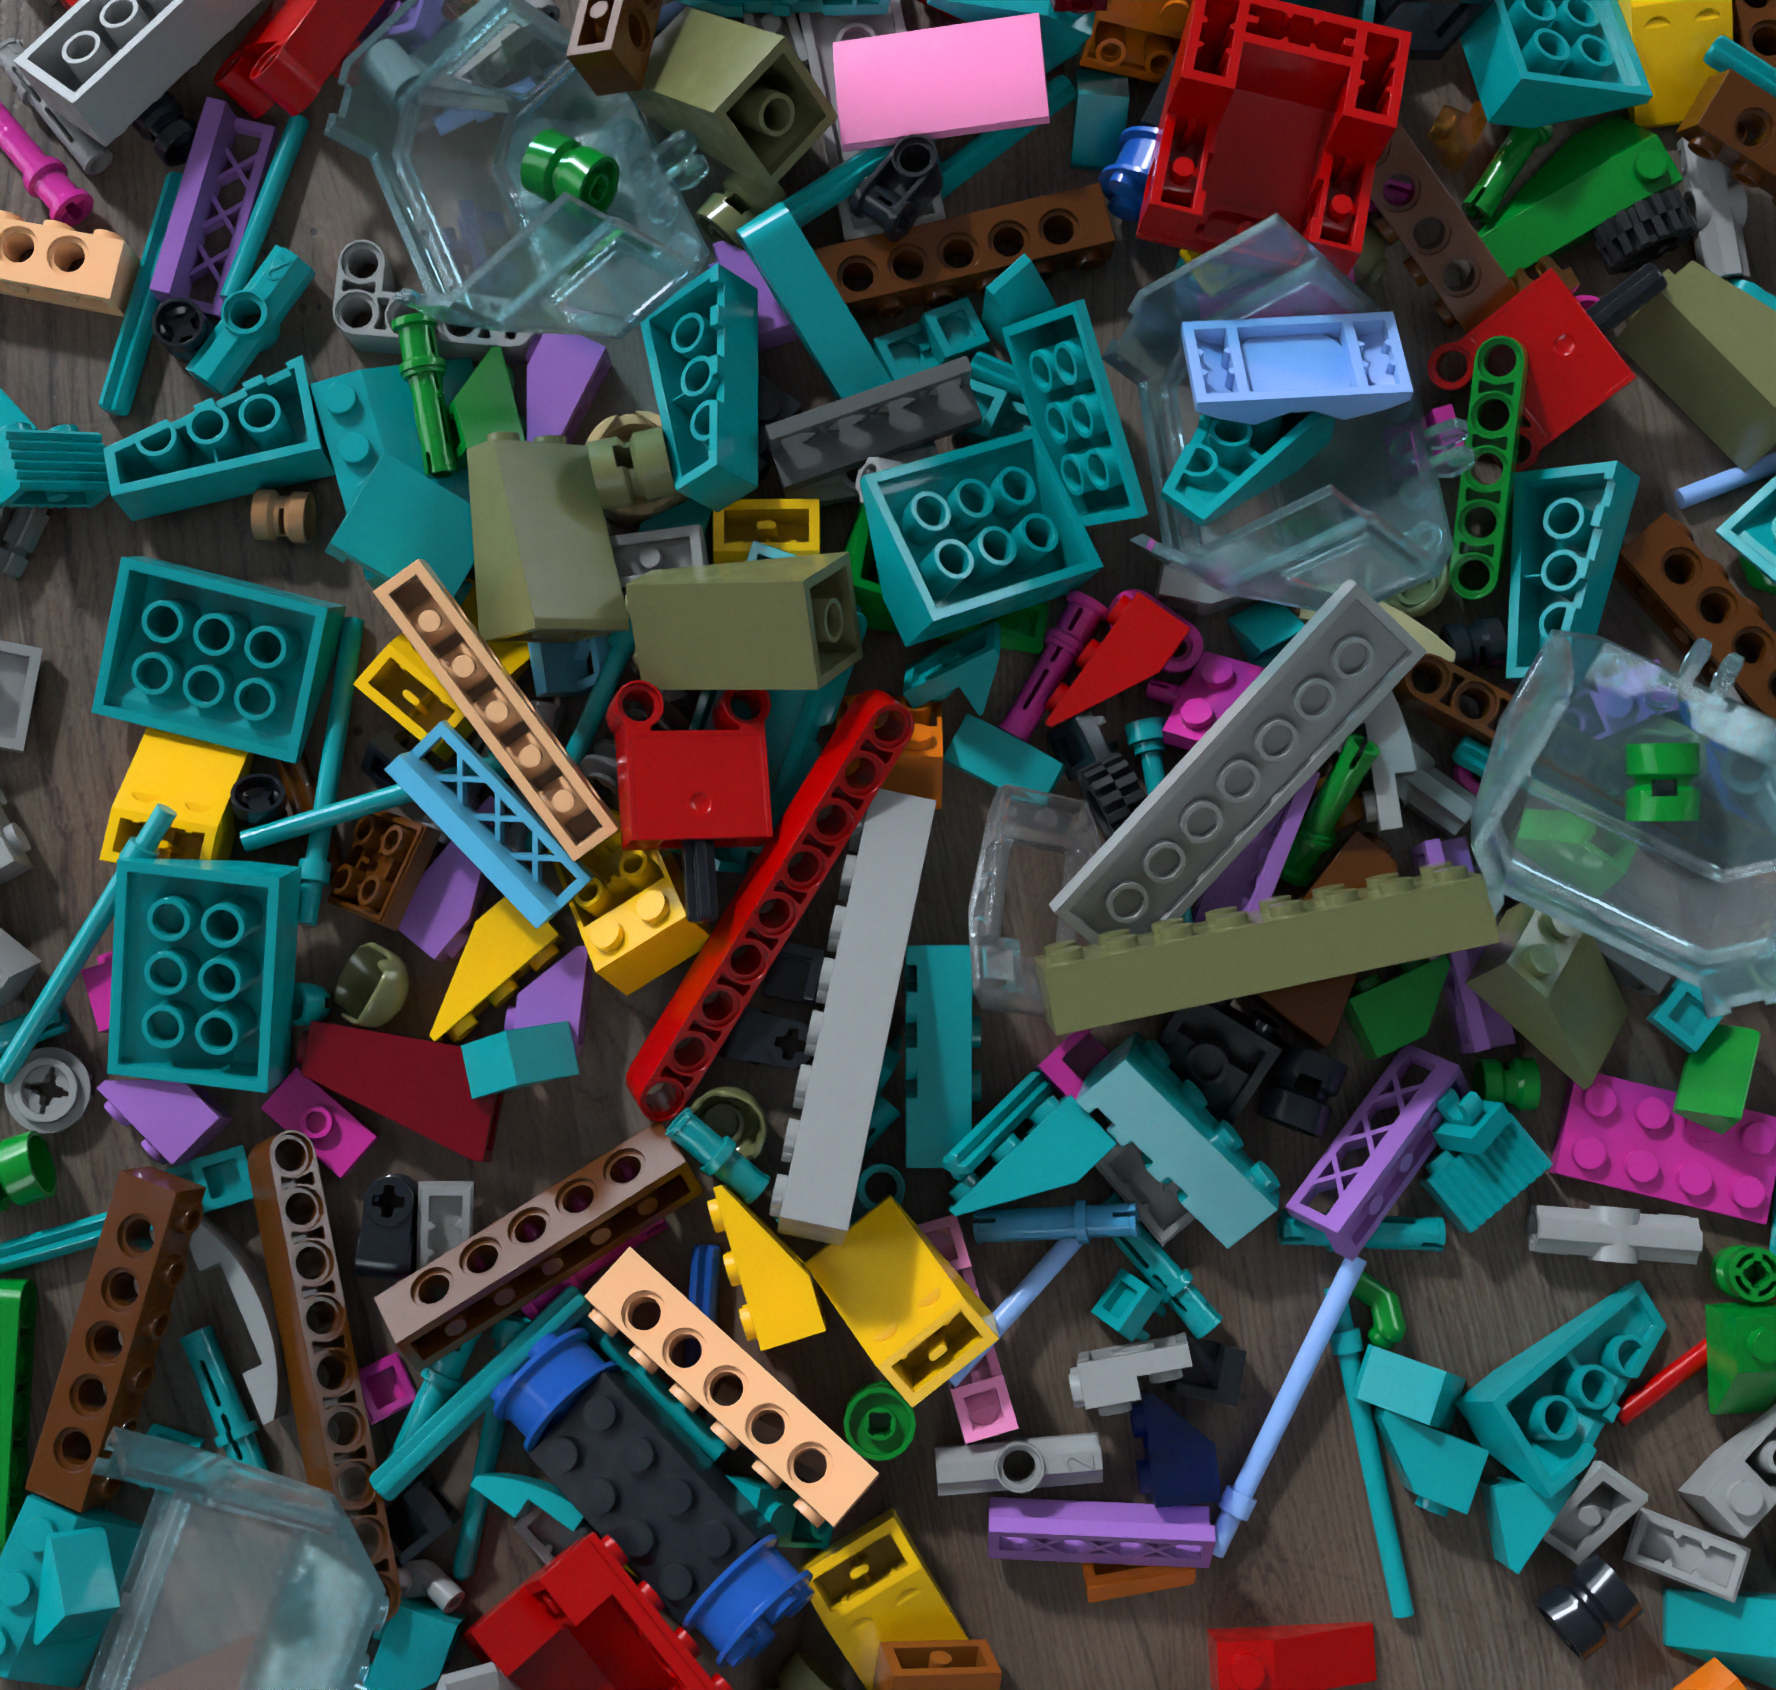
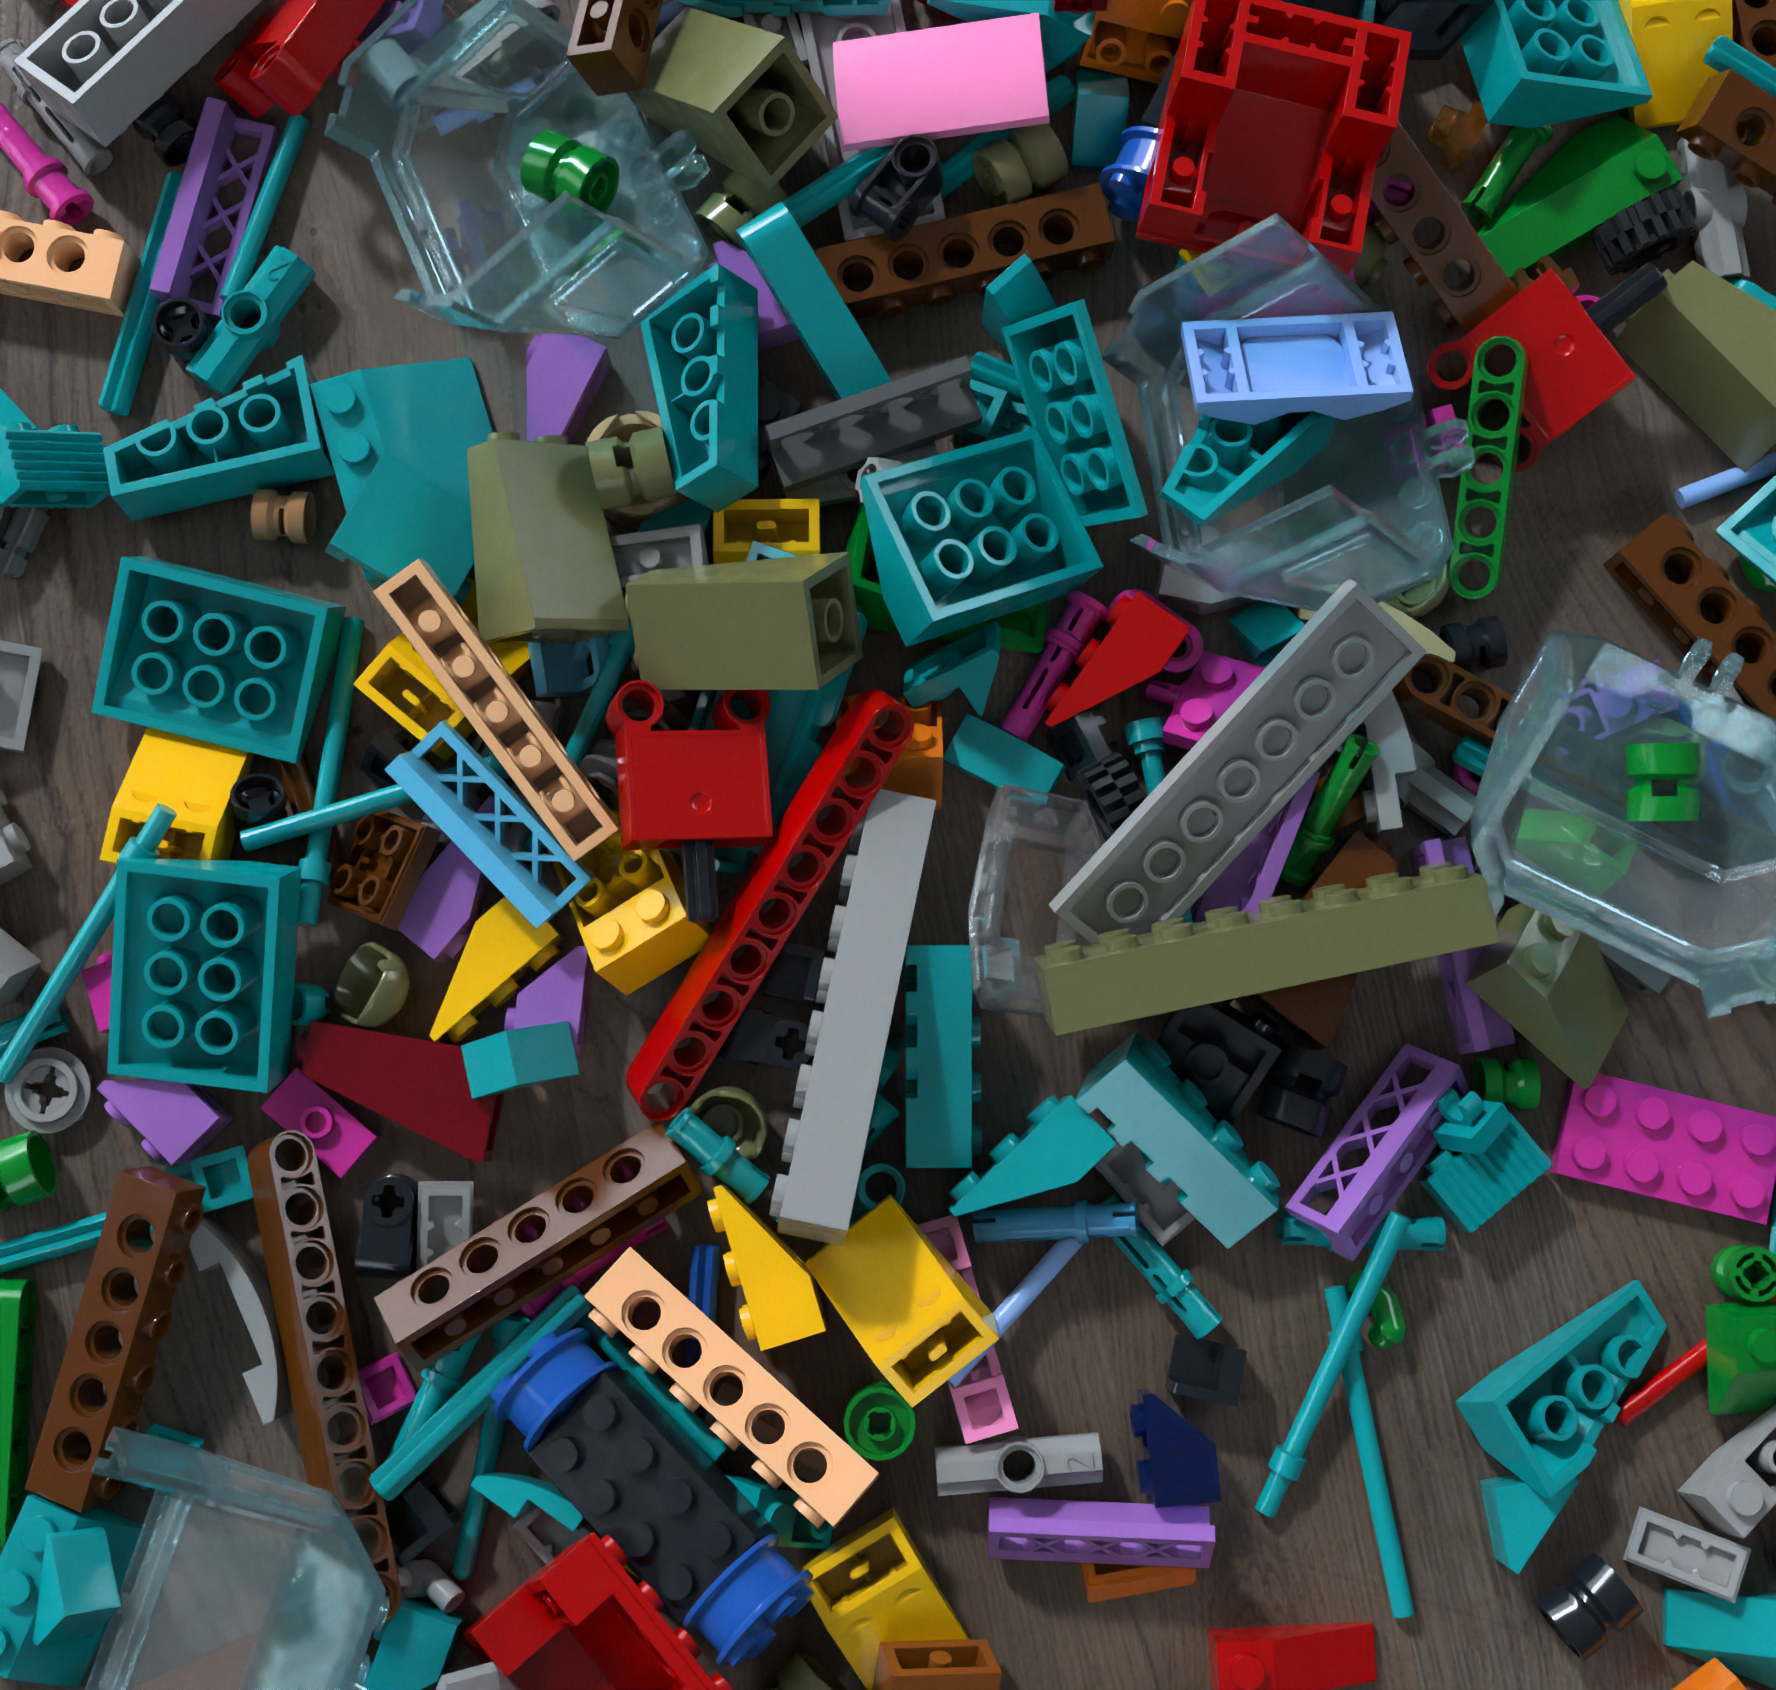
teal pin [179,1325,275,1493] -> none
light grey beam [333,239,541,364] -> none
green pin [391,312,459,479] -> none
green slope [447,347,527,468] -> none
teal slope [871,297,990,381] -> none
teal axle [943,1071,1052,1180] -> none
dark pink panel [1035,1029,1109,1100] -> none
light grey plate [1068,1333,1193,1416] -> none
teal tile [1091,1267,1167,1342] -> none
light blue bar [1213,1256,1367,1558] -> none
green slope [1343,954,1450,1060] -> none
teal slope [1352,1344,1466,1431] -> none
teal slope [1372,1405,1489,1517] -> none
teal wedge [1506,460,1641,691] -> none
light grey piece [1526,1204,1703,1265] -> none
light grey slope [1542,1460,1649,1565] -> none
teal tile [1646,976,1728,1053] -> none
green slope [1672,1024,1761,1135] -> none
none -> olive wheel [971,124,1068,207]
none -> teal bar [1255,1210,1411,1518]

